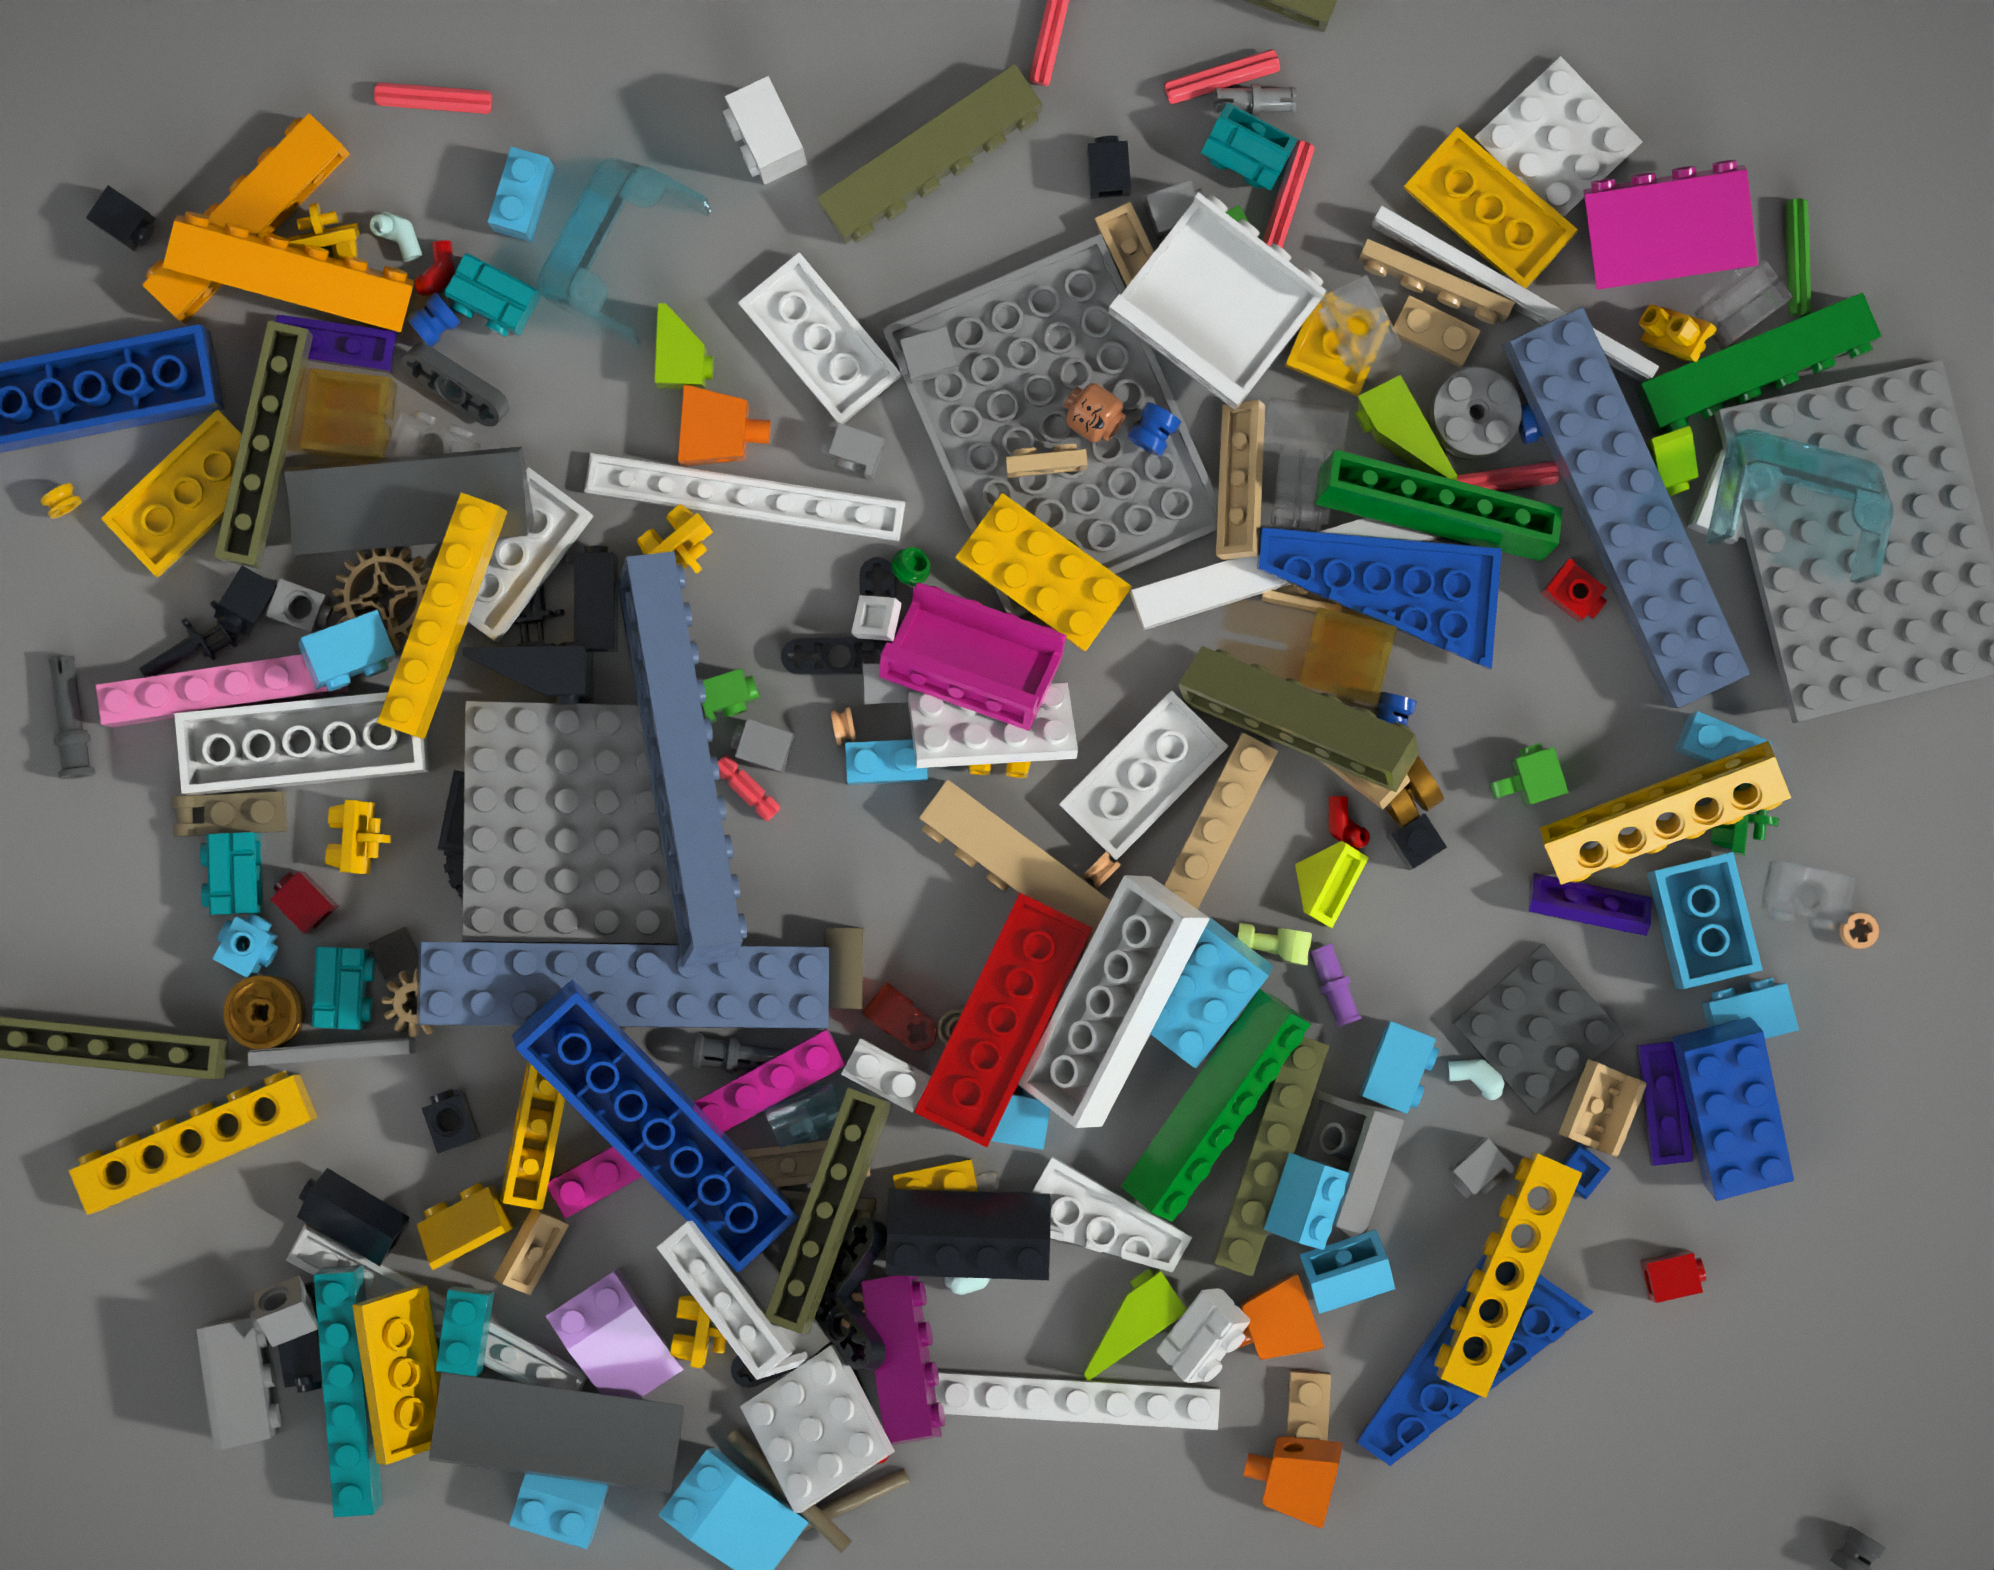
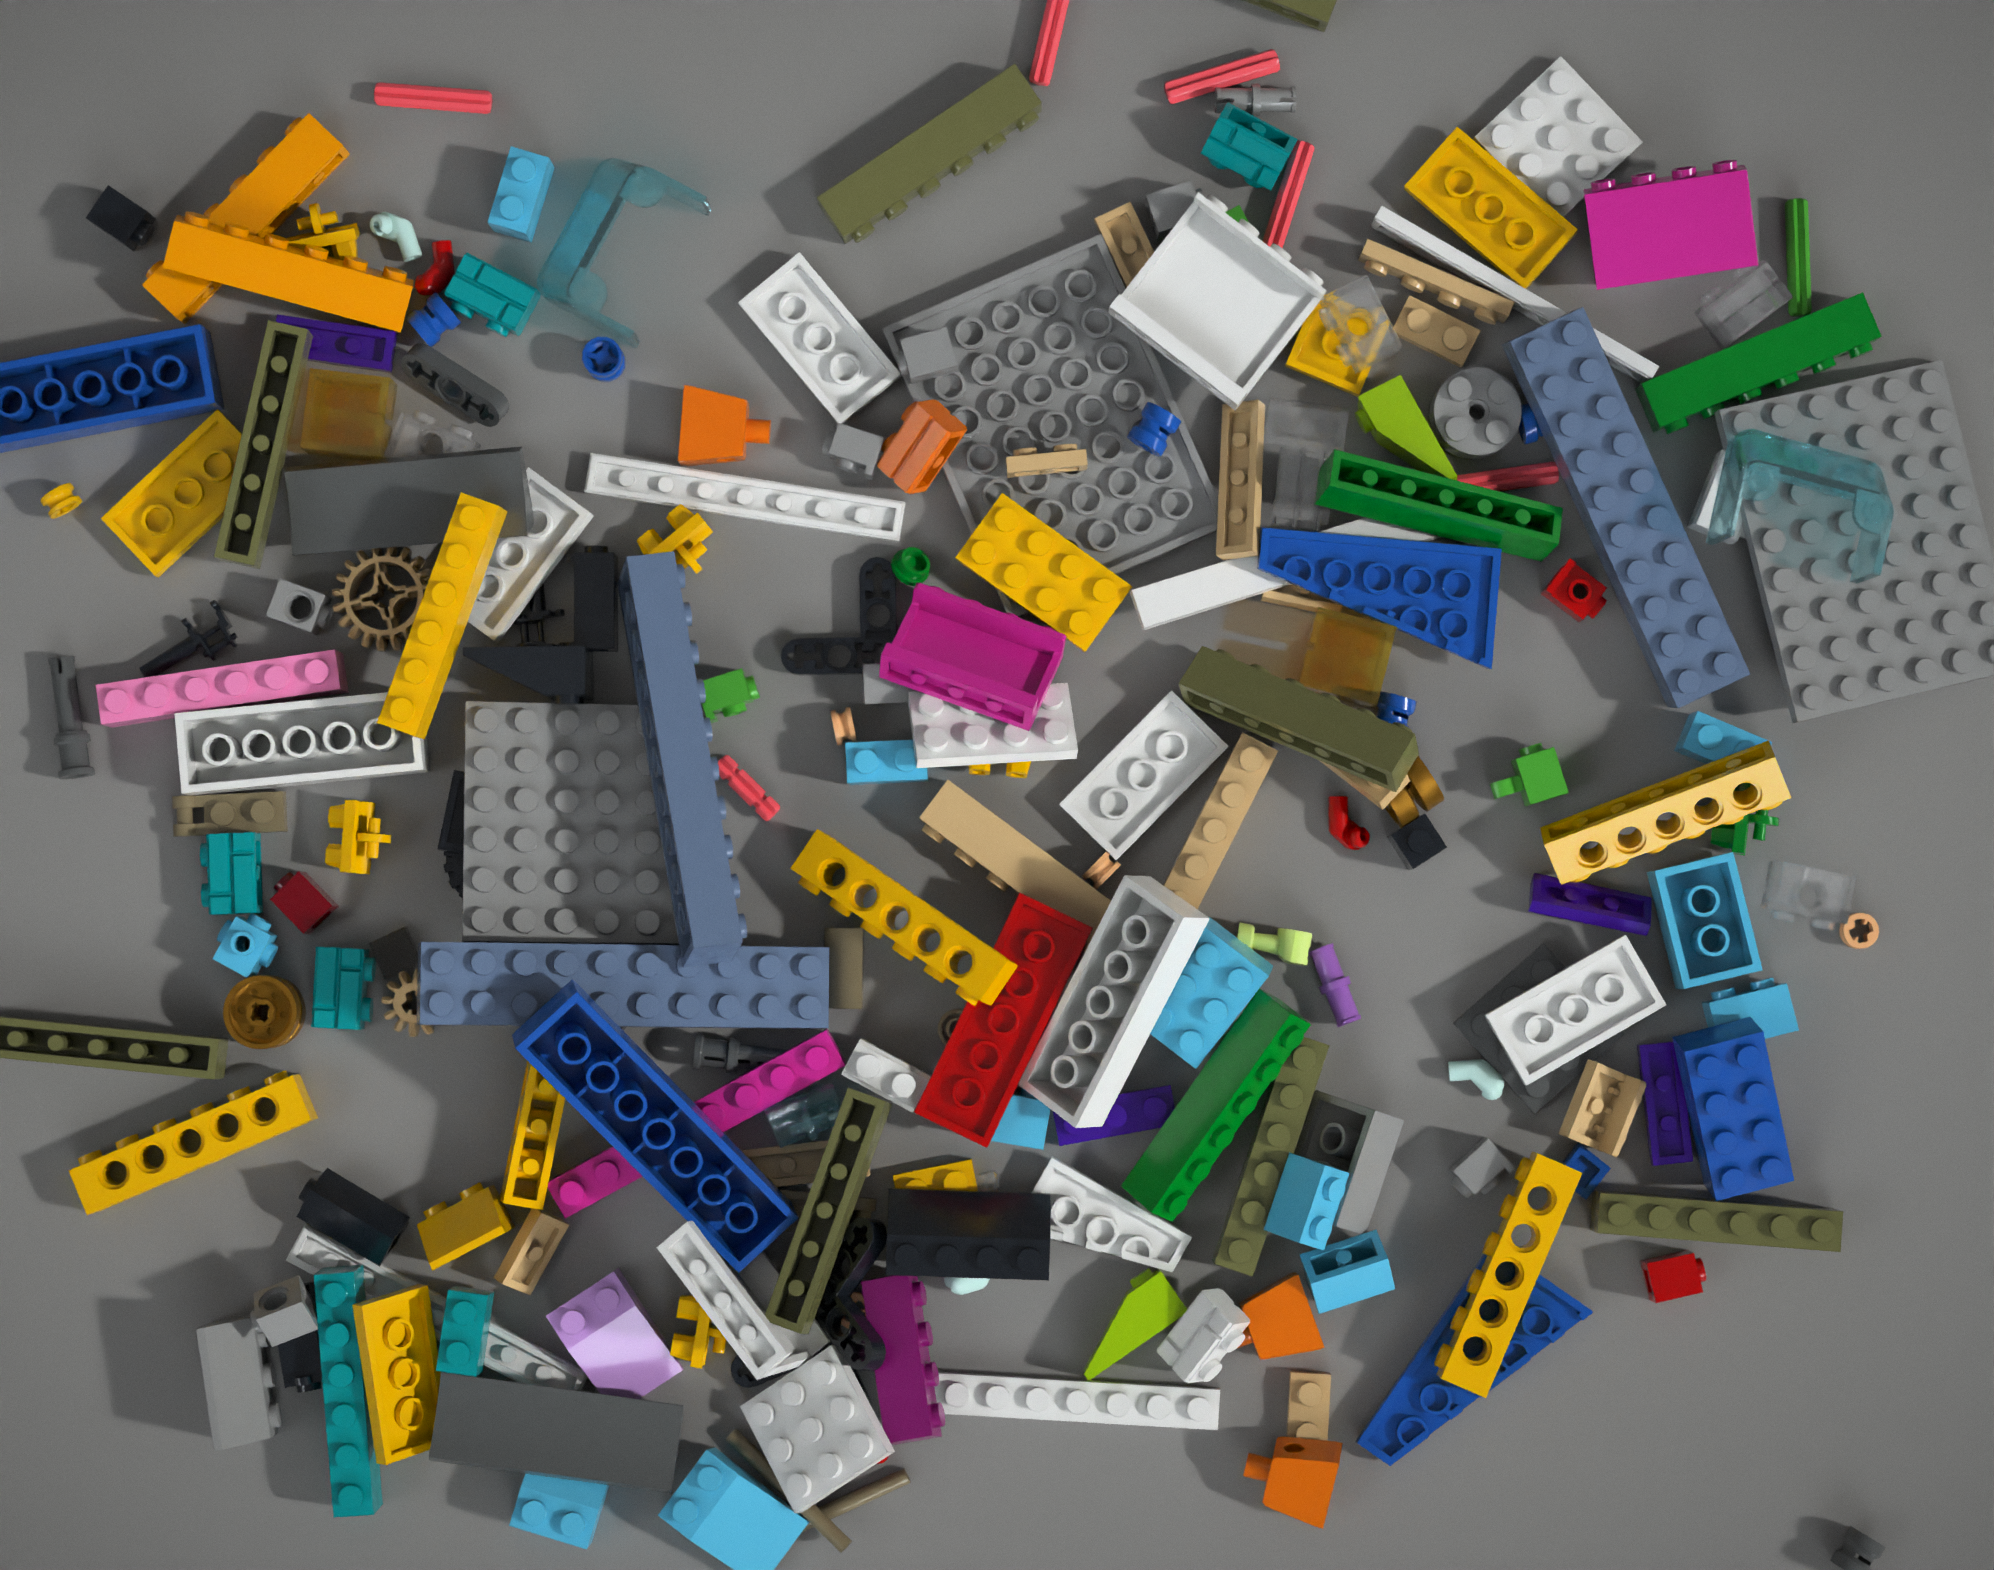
black brick [214,565,277,637] -> none
light grey tile [247,1037,416,1066] -> none
medium azure brick [298,610,396,691] -> none
black brick [422,1089,481,1154] -> none
lime slope [655,303,714,390] -> none
white brick [722,76,807,185] -> none
light grey brick [731,719,795,773] -> none
white plate [851,595,902,641] -> none
clear red piece [861,981,938,1051] -> none
nougat head [1064,383,1126,443] -> none
black brick [1087,136,1131,199] -> none
neon yellow slope [1295,841,1369,928] -> none
medium azure brick [1359,1021,1439,1114] -> none
yellow hips [1639,304,1717,362] -> none
lime slope [1646,426,1699,497] -> none
none -> blue wheel [582,337,626,382]
none -> yellow brick [790,829,1018,1006]
none -> orange brick [877,399,967,494]
none -> dark purple plate [1053,1085,1175,1146]
none -> white plate [1484,935,1666,1086]
none -> olive brick [1590,1190,1843,1252]

